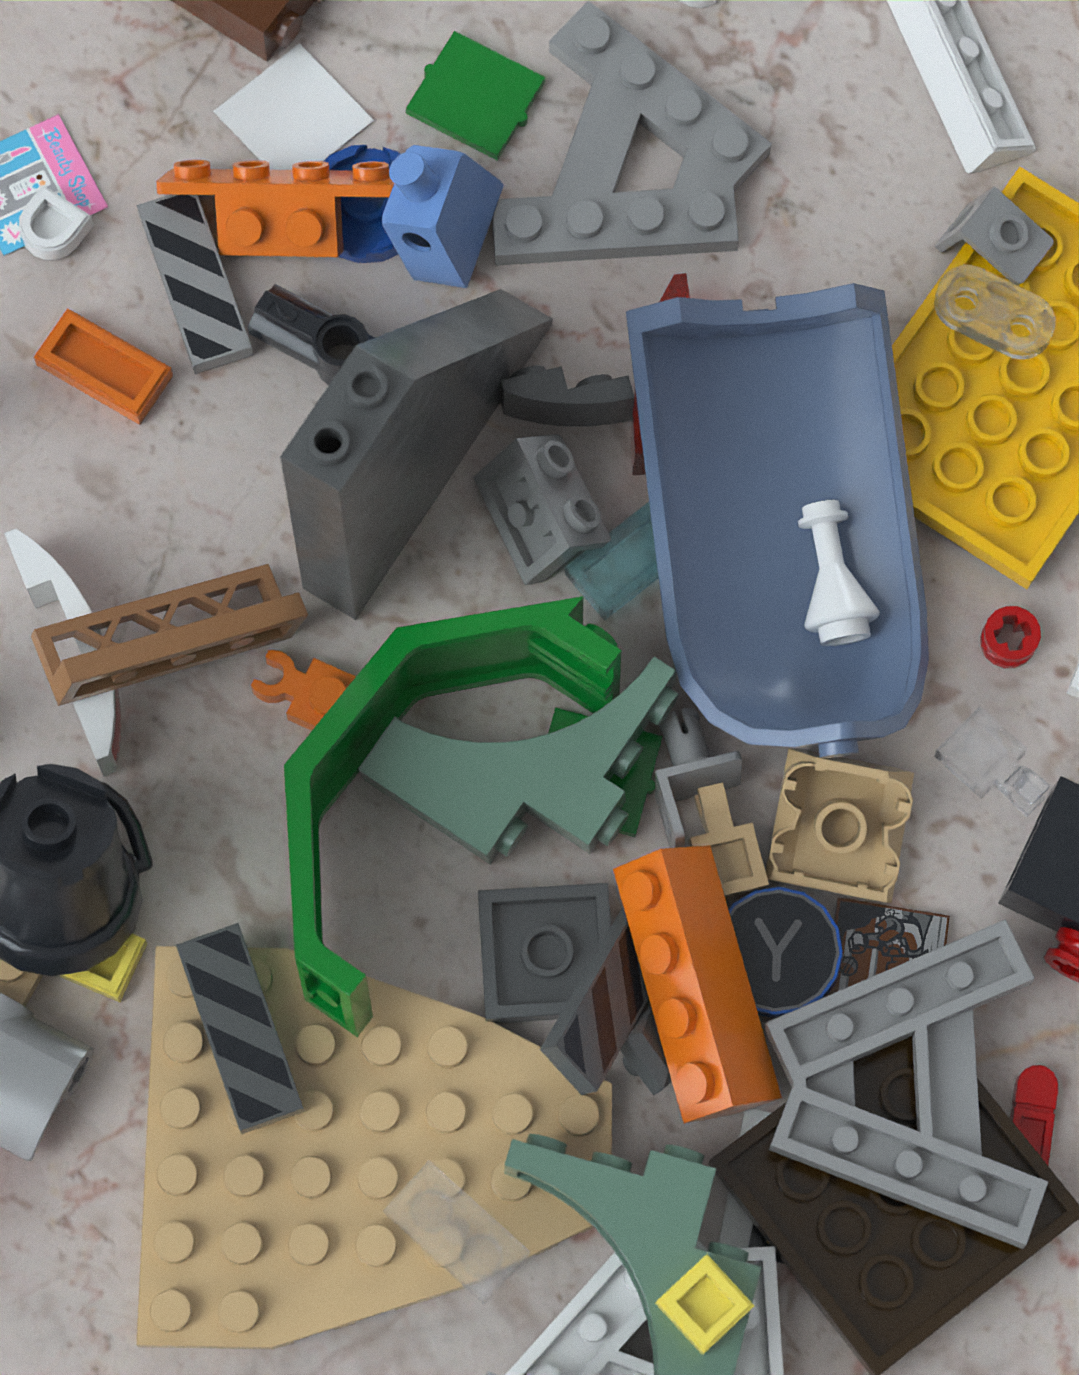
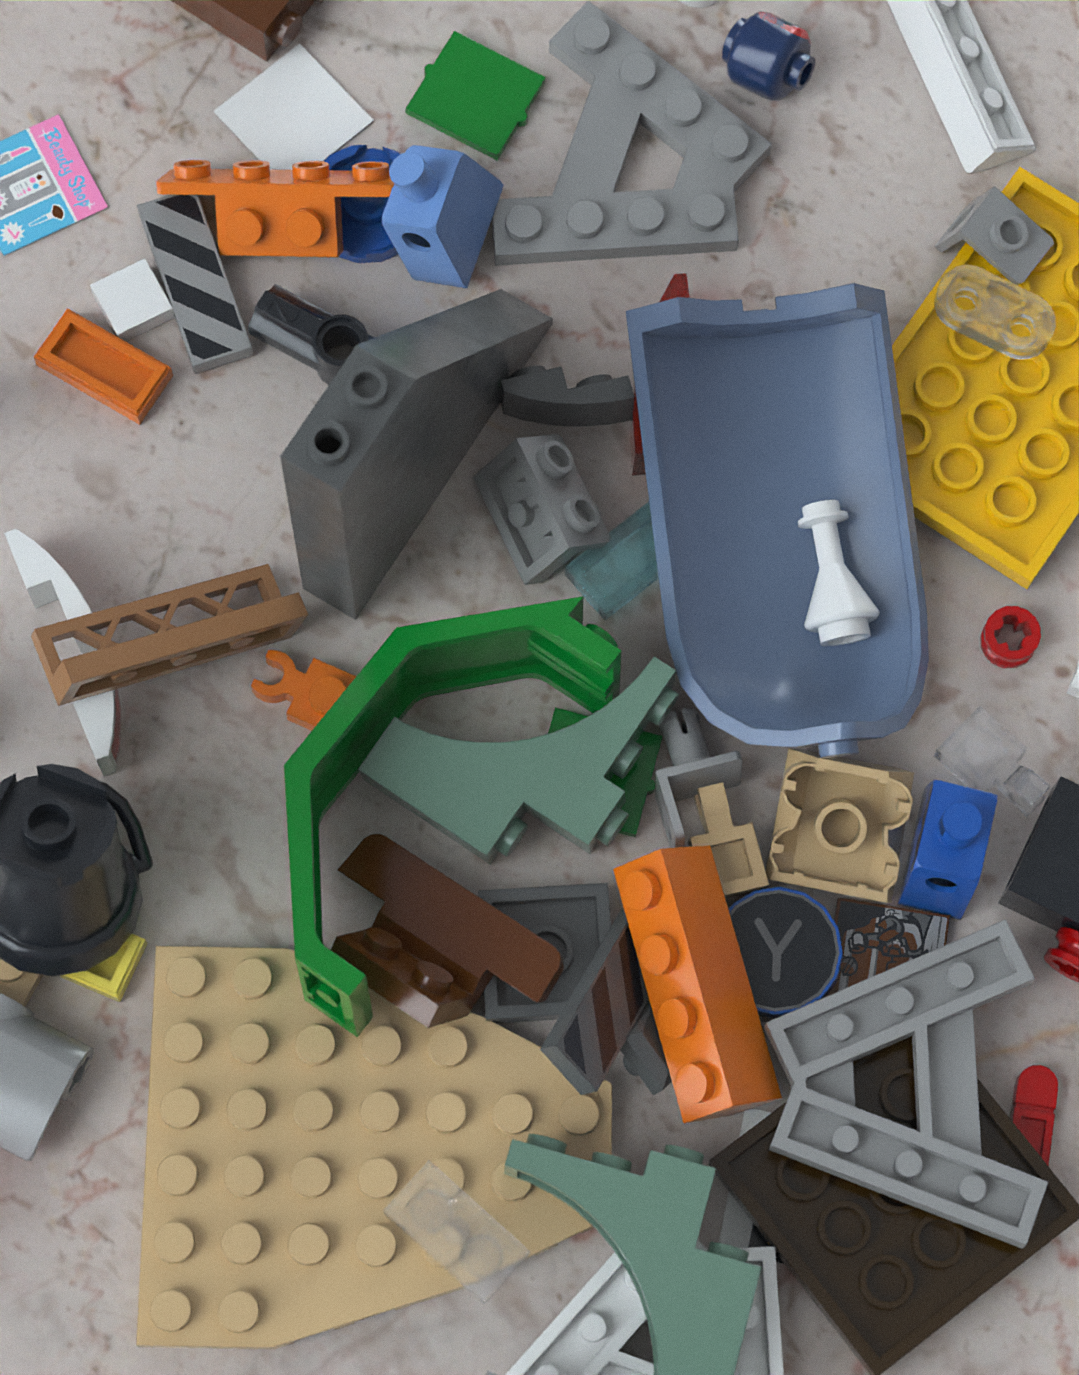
white tile [19,185,94,260] -> none
tile [176,923,305,1134] -> none
light yellow tile [655,1254,754,1355] -> none
none -> white tile [90,258,175,341]
none -> reddish brown plate [330,834,564,1028]
none -> dark blue head [722,11,815,101]
none -> blue torso [898,780,998,920]

